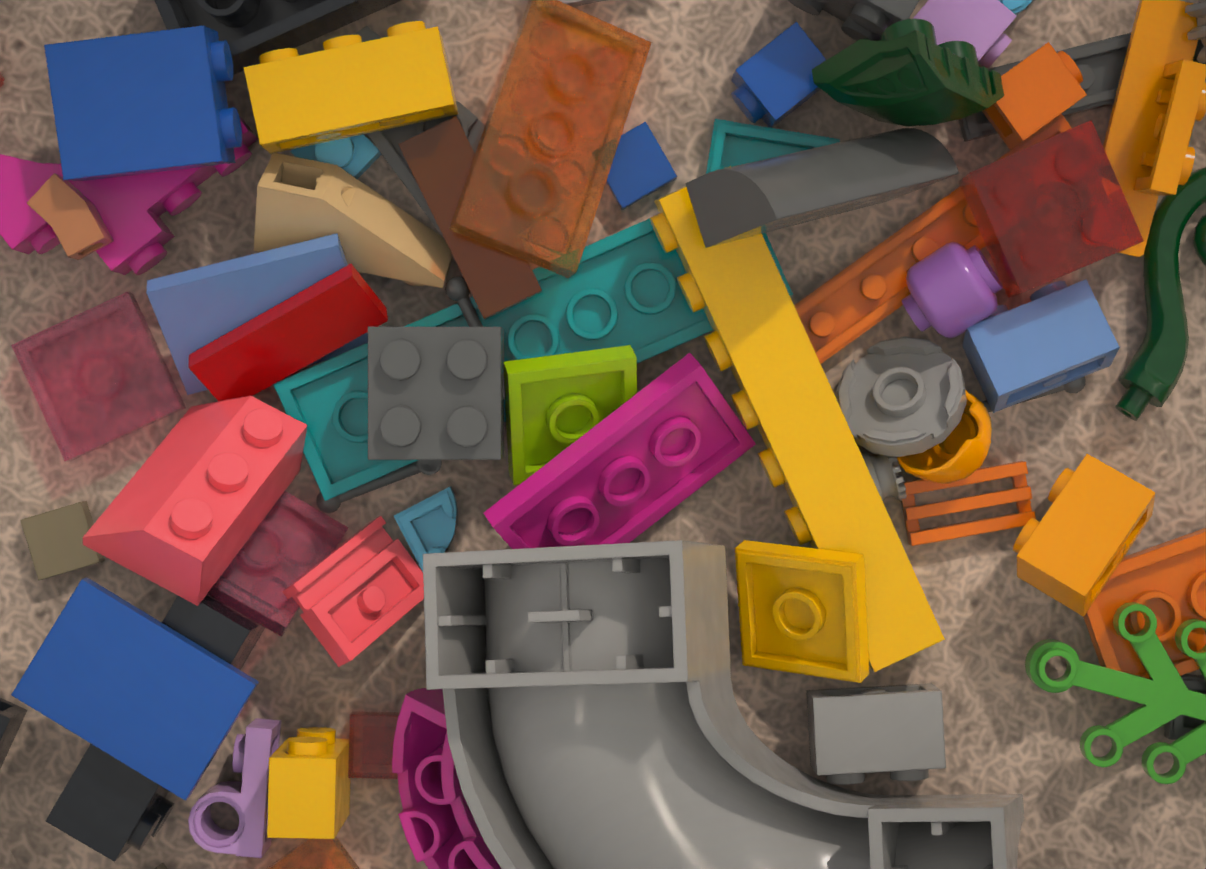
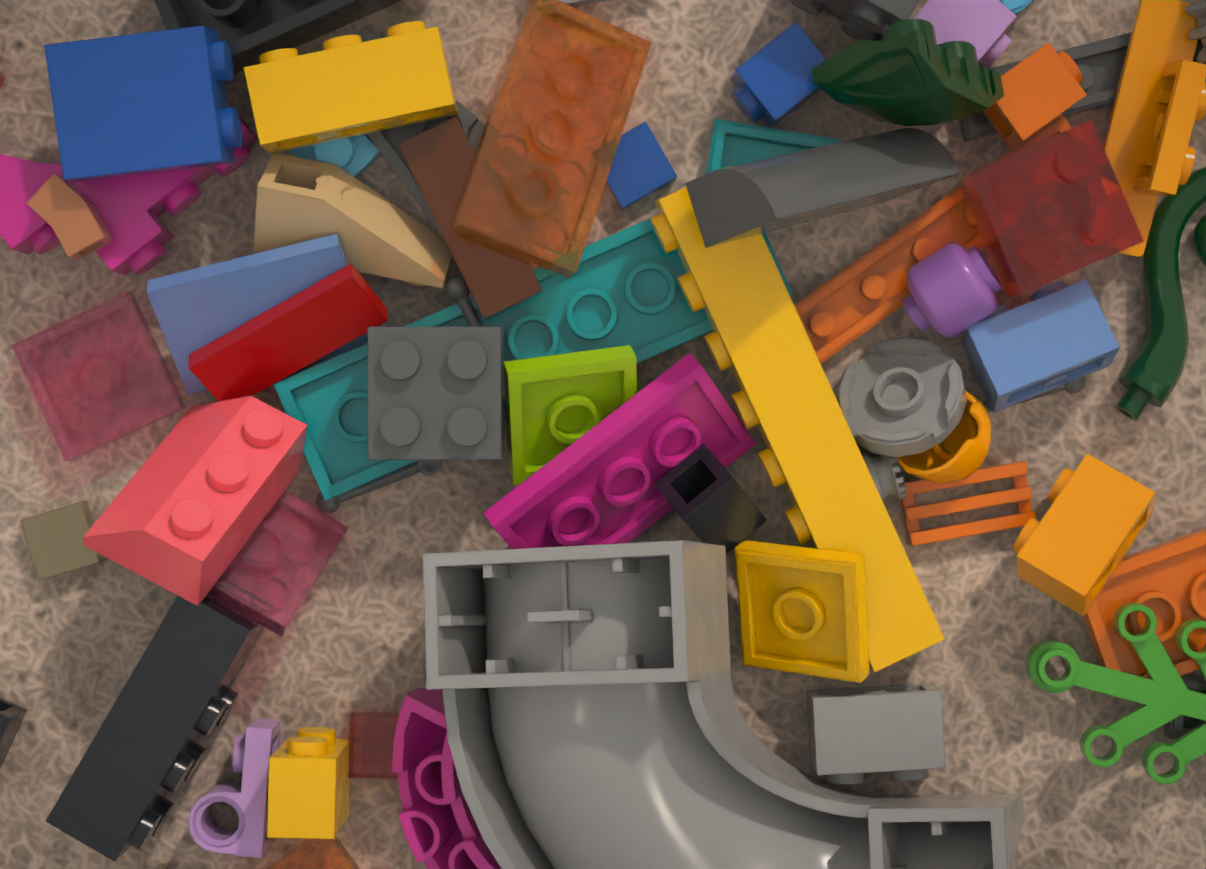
blue tile [11,577,259,800] -> none
coral plate [282,516,424,667] -> none
medium azure tile [394,486,458,572] -> none
none -> black brick [654,443,767,554]

